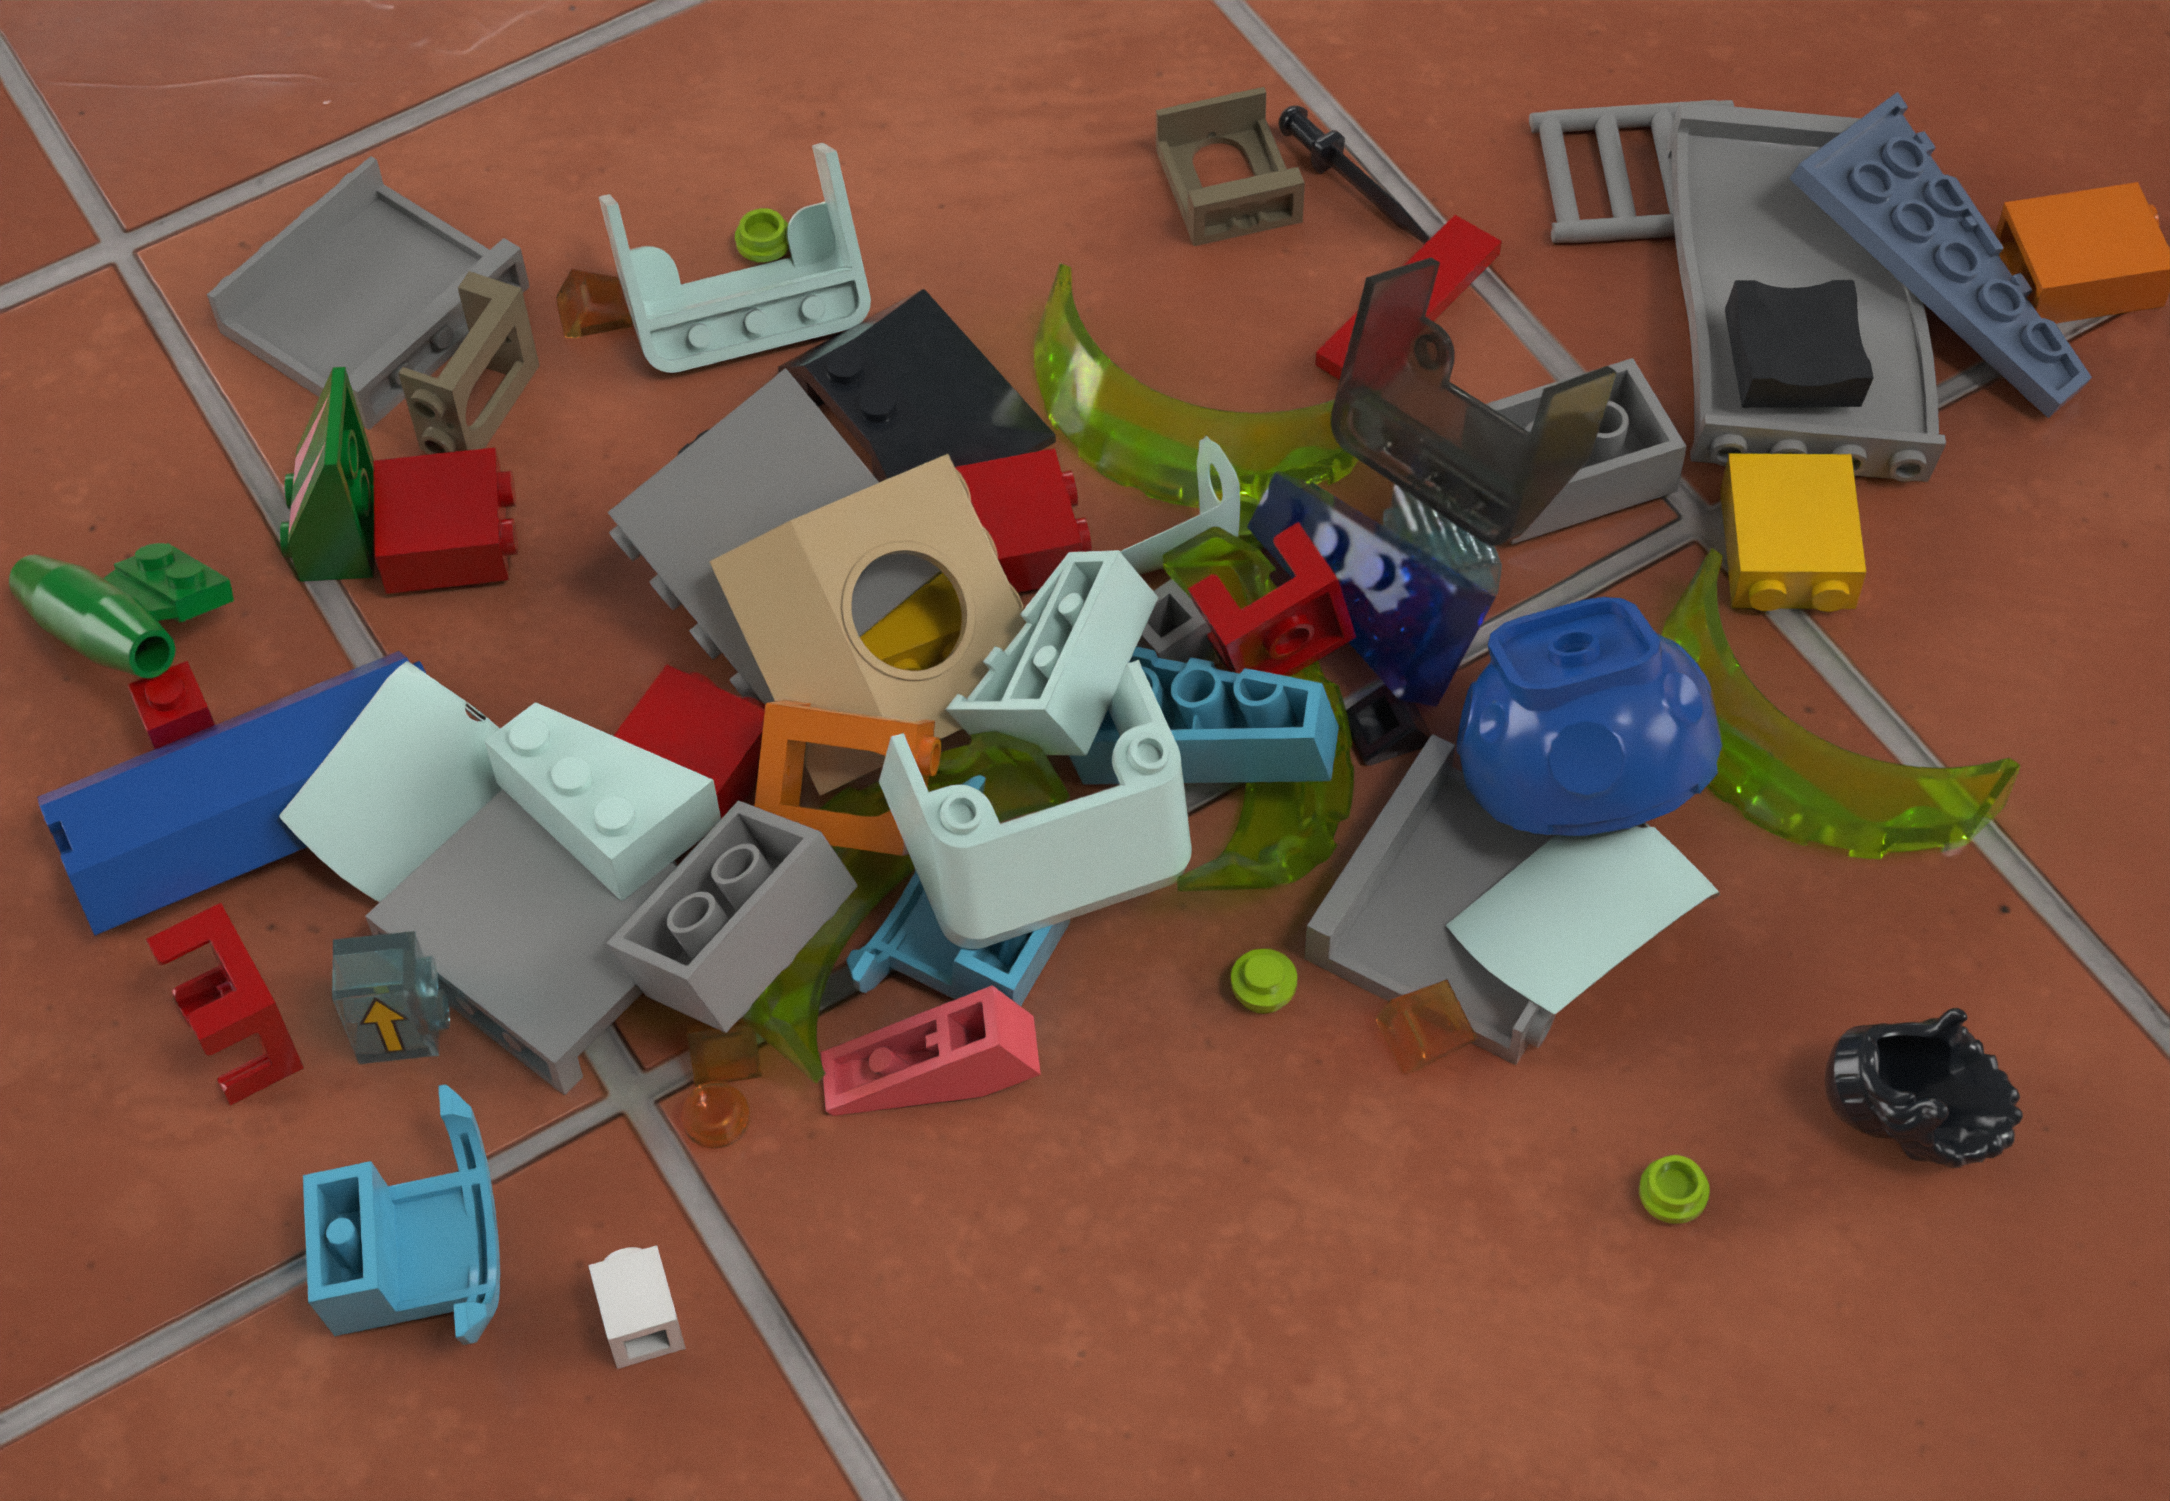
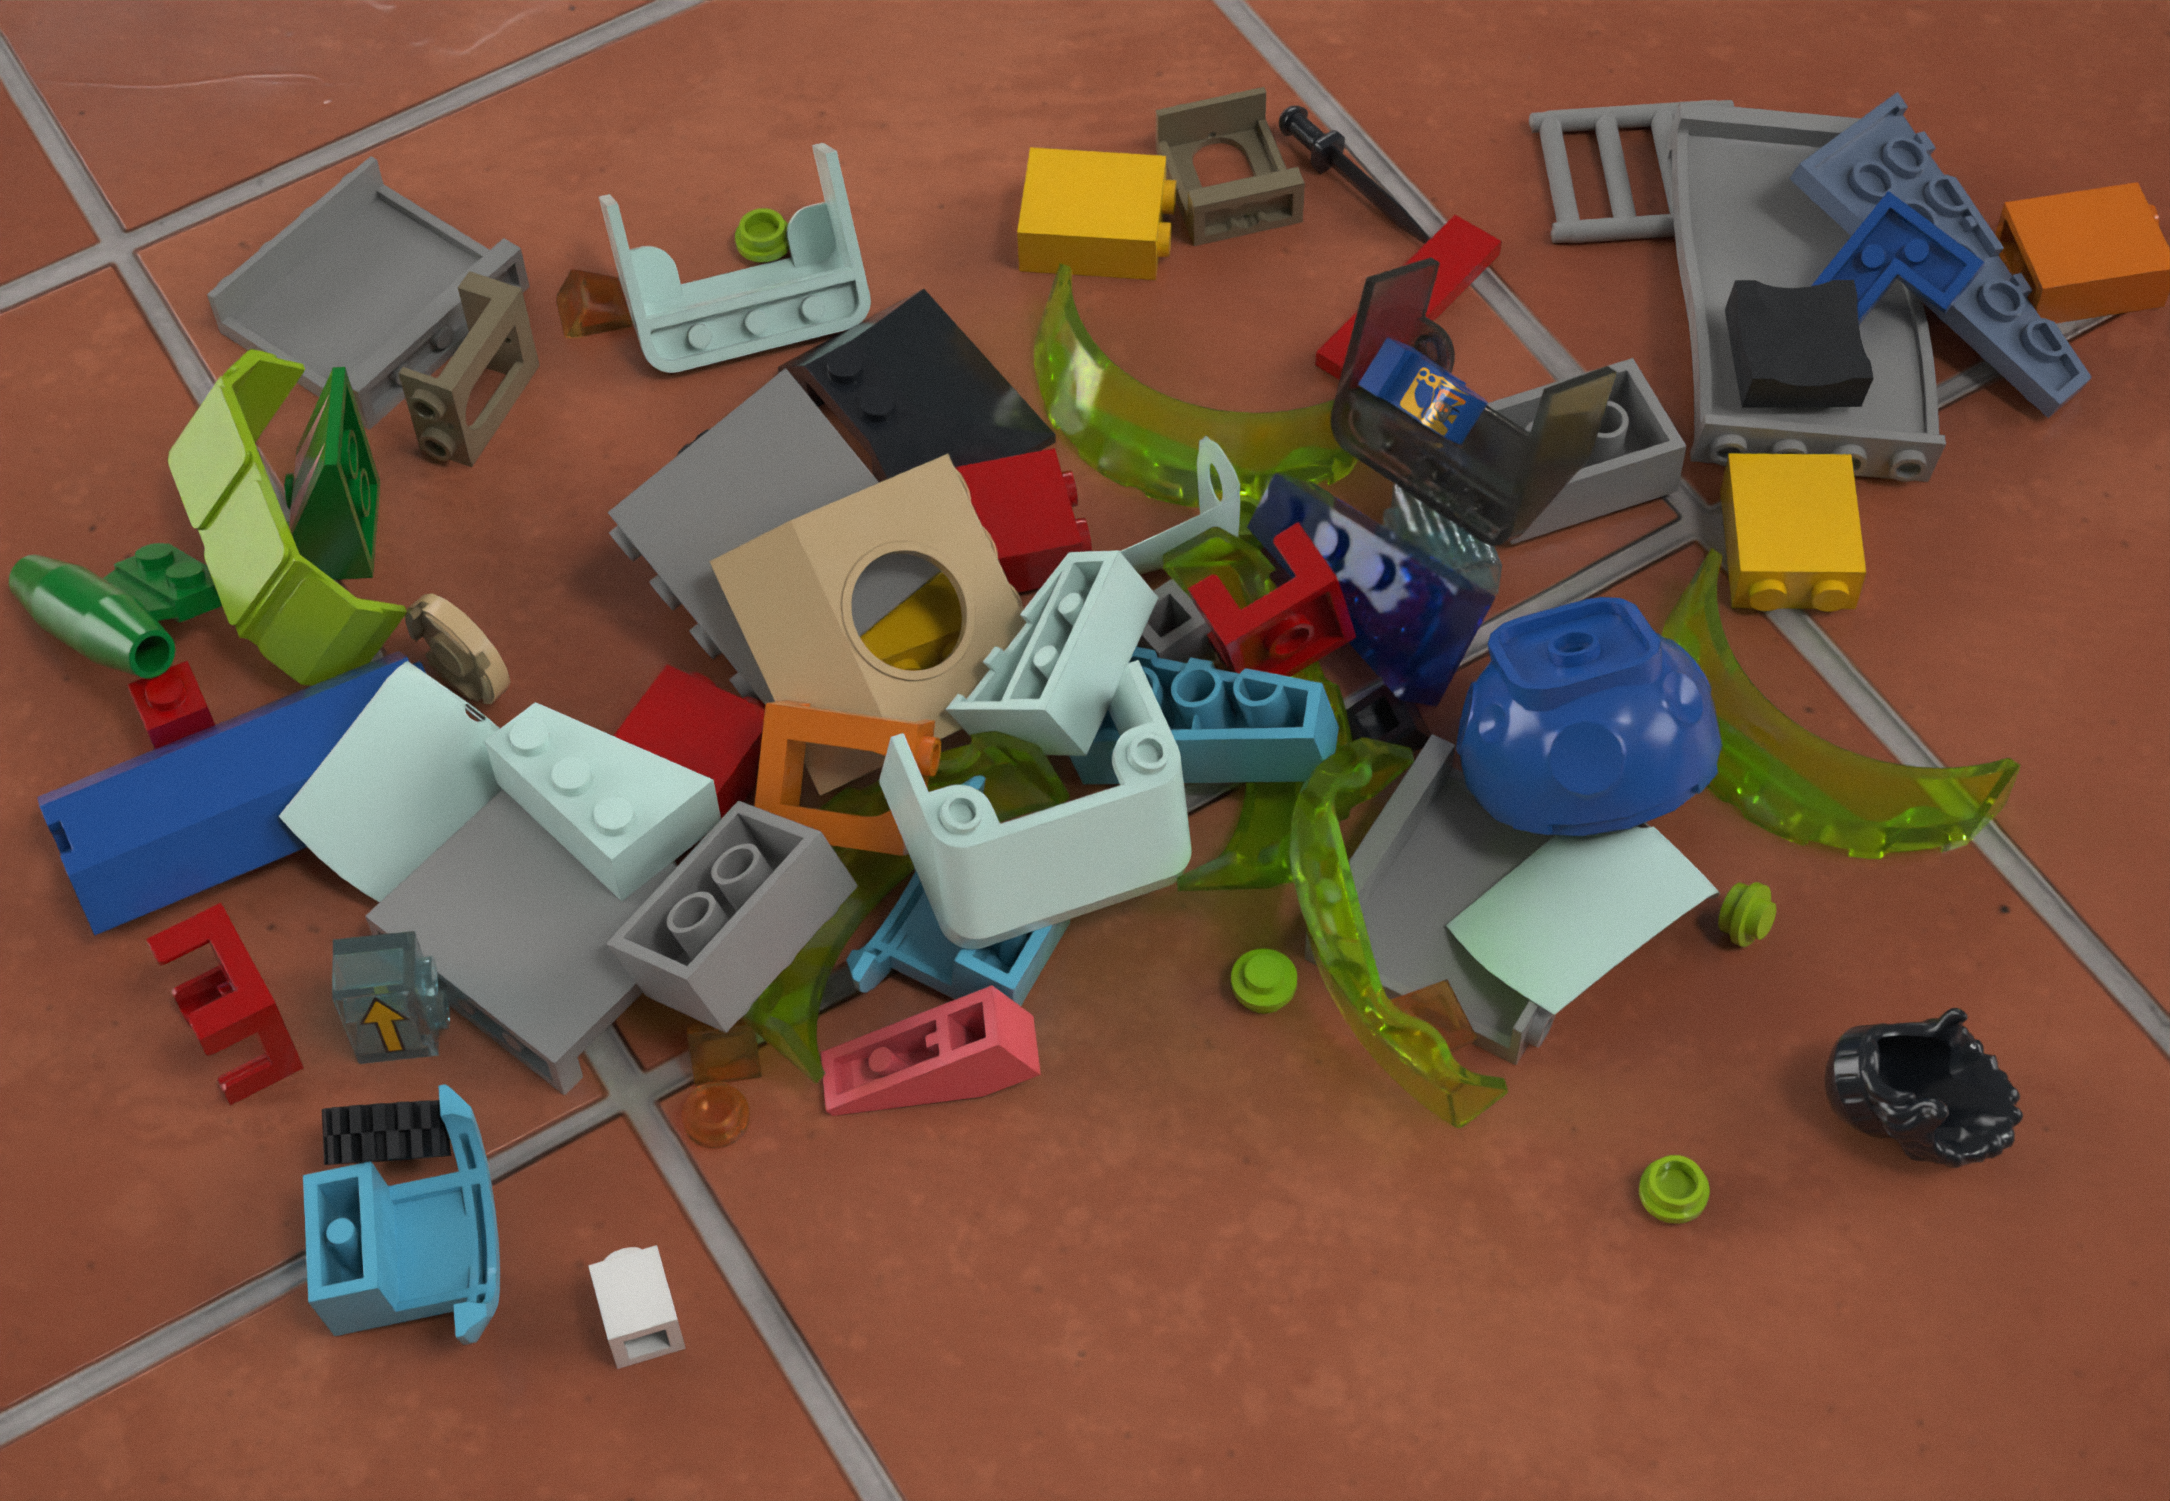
red brick [373,447,518,594] -> none
none -> lime windscreen [168,349,407,686]
none -> black tyre [322,1100,451,1165]
none -> tan tile [405,593,511,704]
none -> yellow brick [1017,147,1177,280]
none -> clear neon green windscreen [1290,738,1509,1128]
none -> blue leg [1358,337,1488,445]
none -> lime plate [1718,882,1776,947]
none -> blue plate [1811,191,1985,325]

